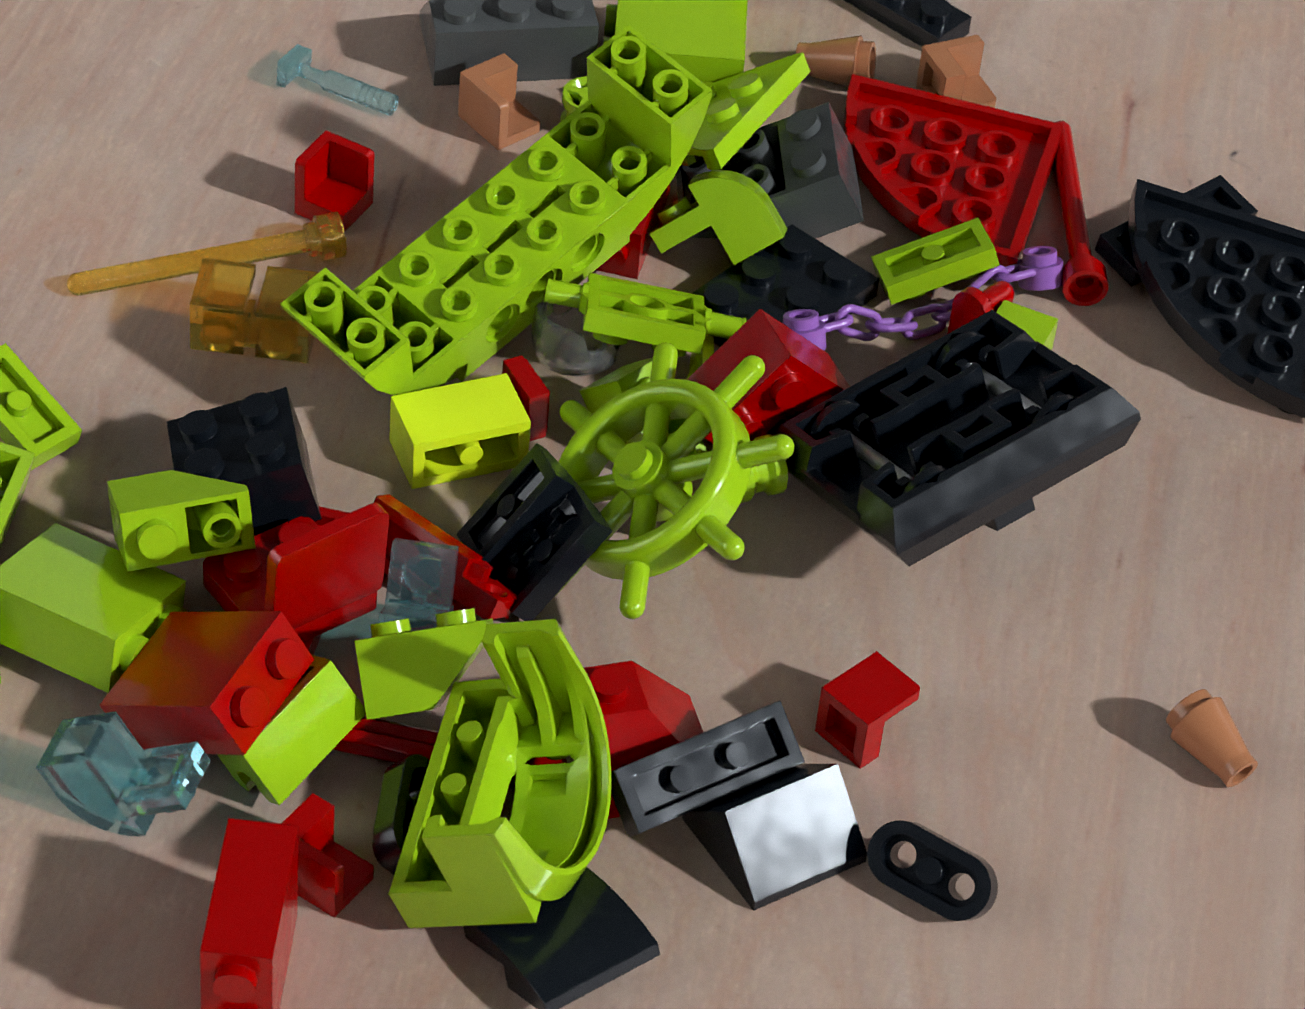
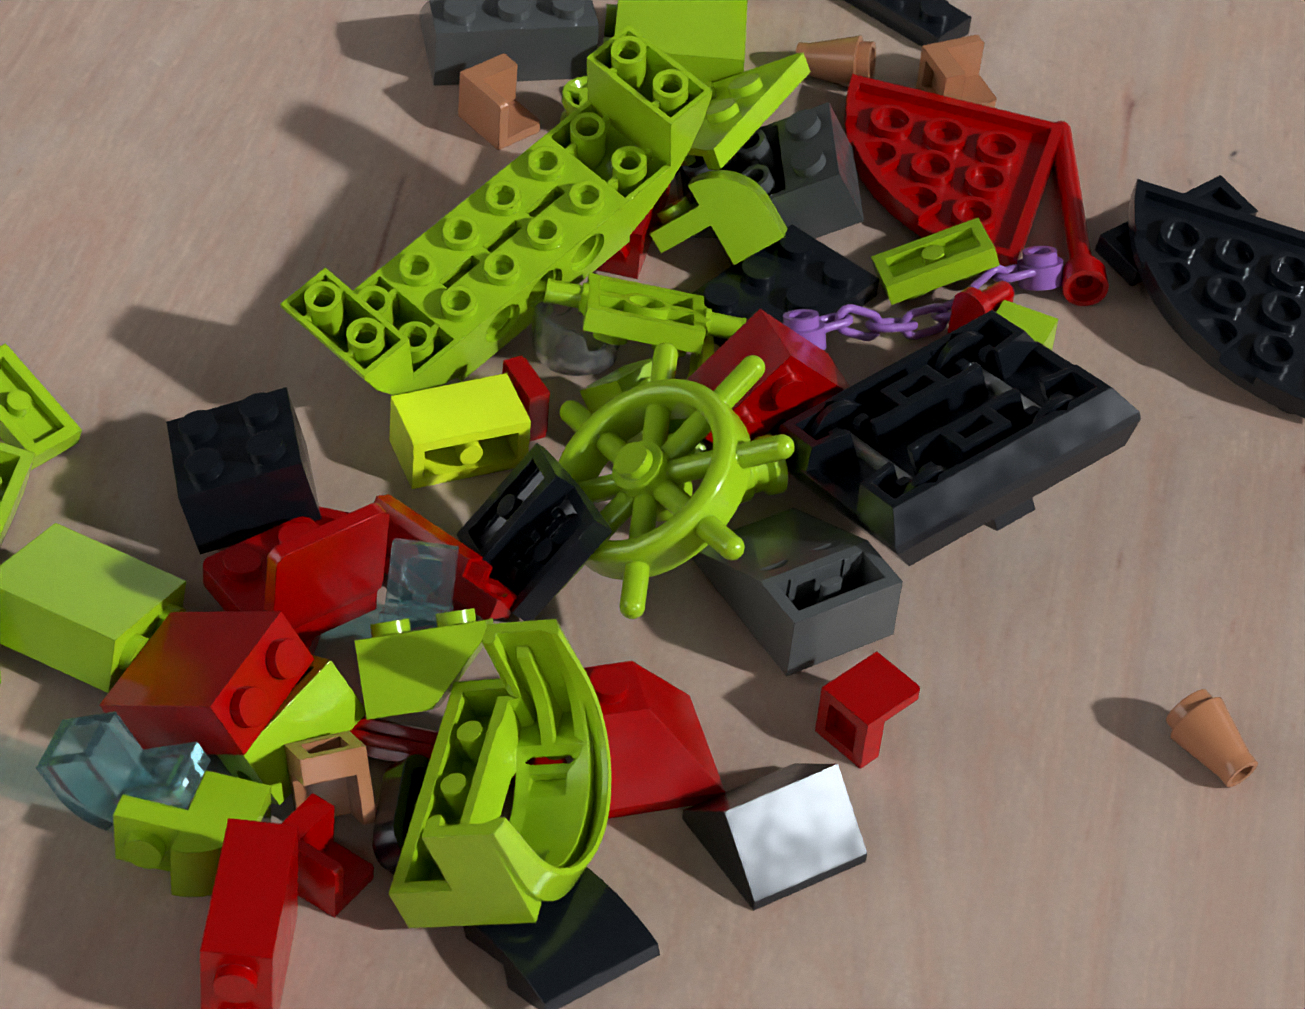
clear yellow piece [67,211,347,296] -> none
lime slope [107,470,255,572] -> none
clear yellow piece [189,258,319,363] -> none
clear light blue piece [276,44,399,116] -> none
red panel [294,130,374,234] -> none
black plate [611,700,805,837] -> none
black plate [867,820,998,921] -> none
none -> lime brick [113,770,271,897]
none -> nougat panel [284,731,376,825]
none -> dark grey slope [692,508,903,676]

